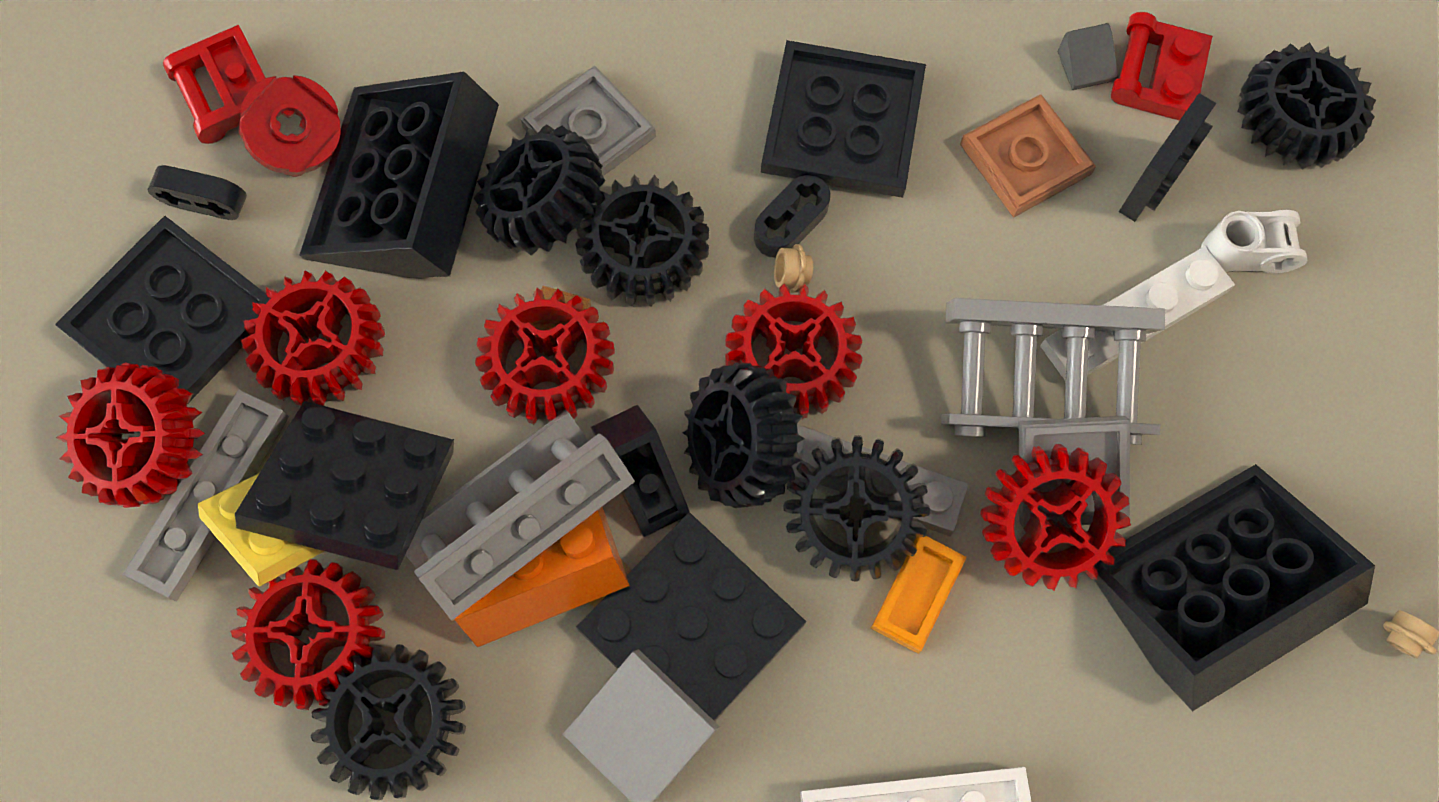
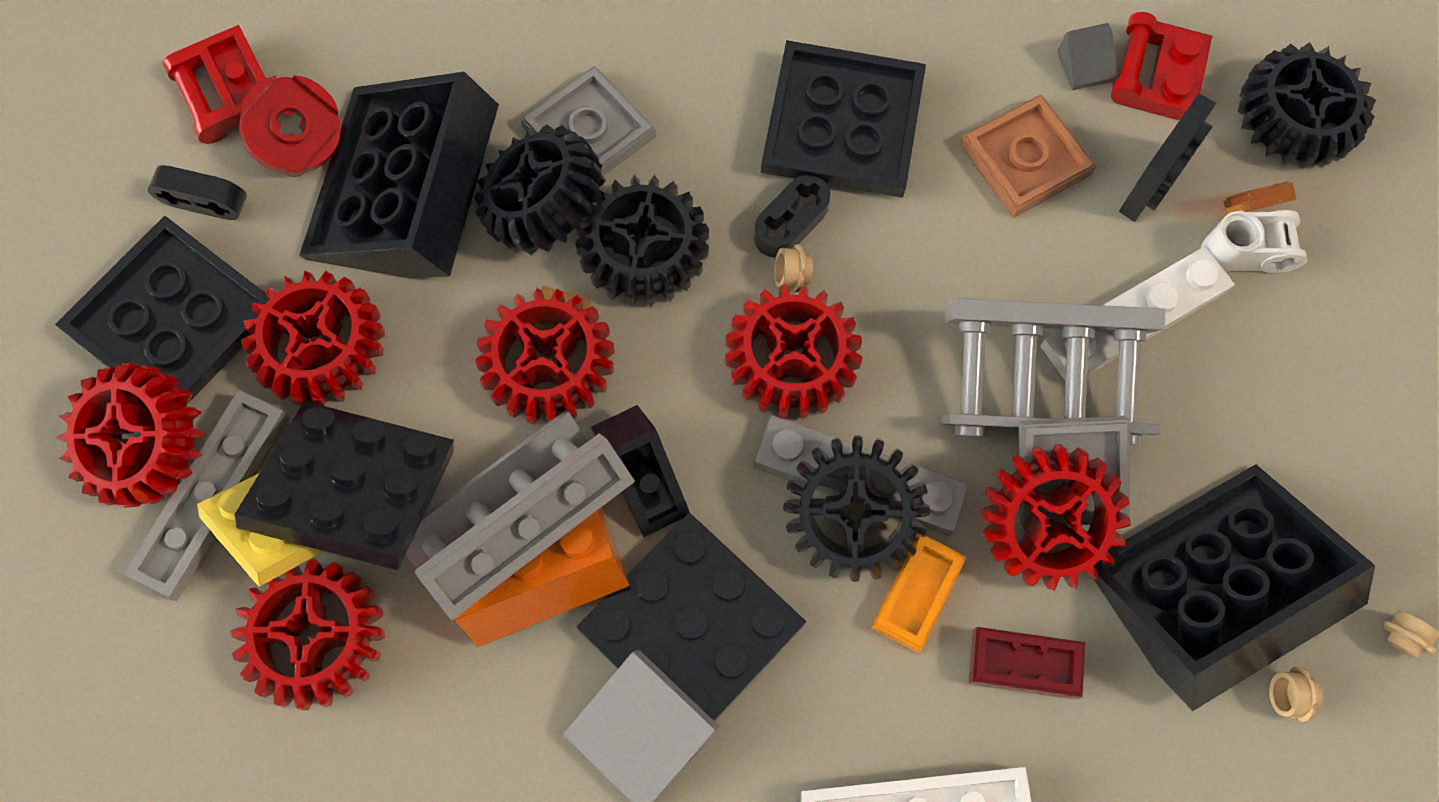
black gear [311,644,466,800] -> none
black gear [682,363,805,508] -> none
none -> dark red plate [969,627,1086,700]
none -> clear orange tile [1223,181,1296,215]
none -> tan plate [1269,667,1323,722]

